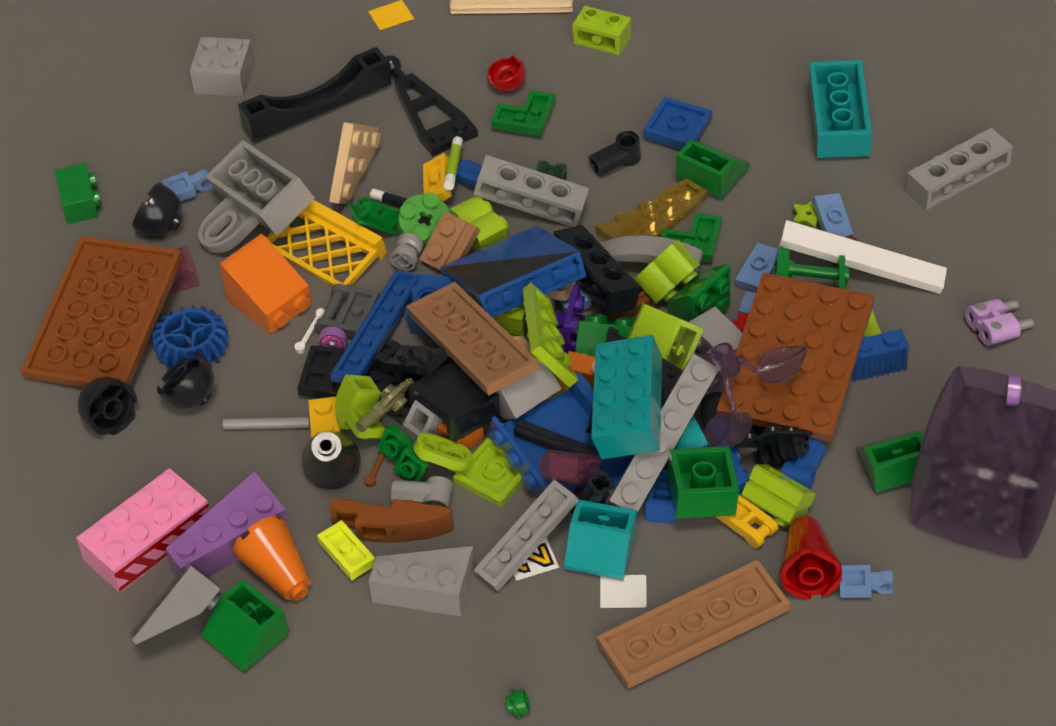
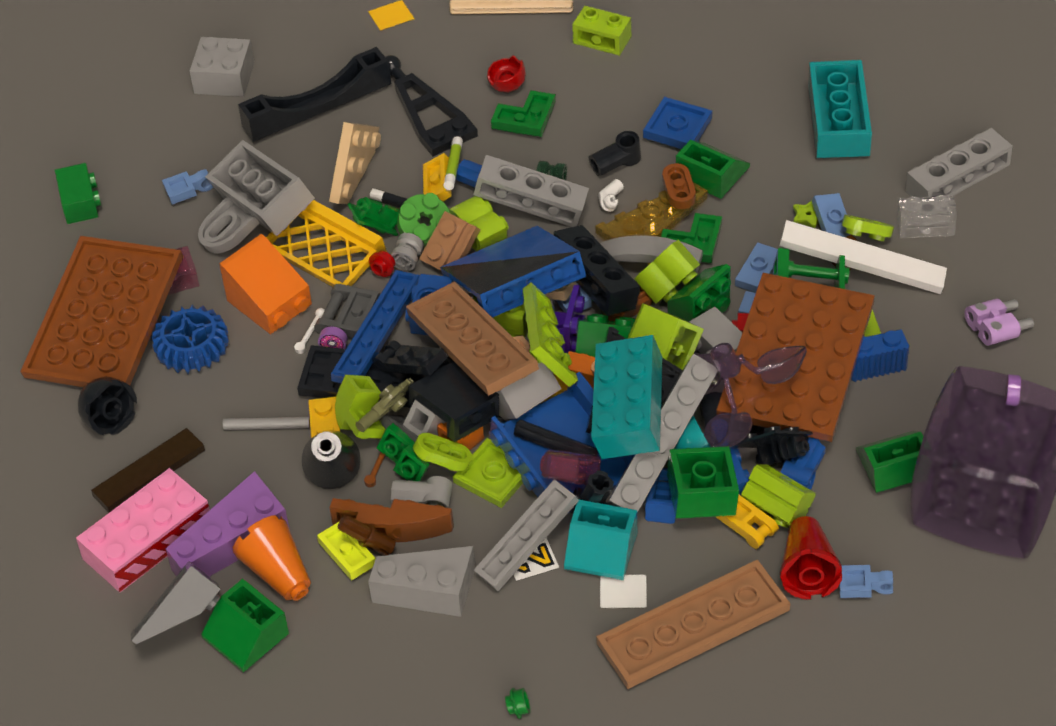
black cylinder [132,182,183,238] -> none
black cylinder [157,352,214,409] -> none
none -> dark brown tile [91,428,205,513]
none -> reddish brown axle [338,515,396,556]
none -> red plate [369,251,395,277]
none -> white arm [598,179,624,212]
none -> dark orange plate [662,163,696,209]
none -> lime plate [841,214,894,241]
none -> clear brick [896,195,957,238]

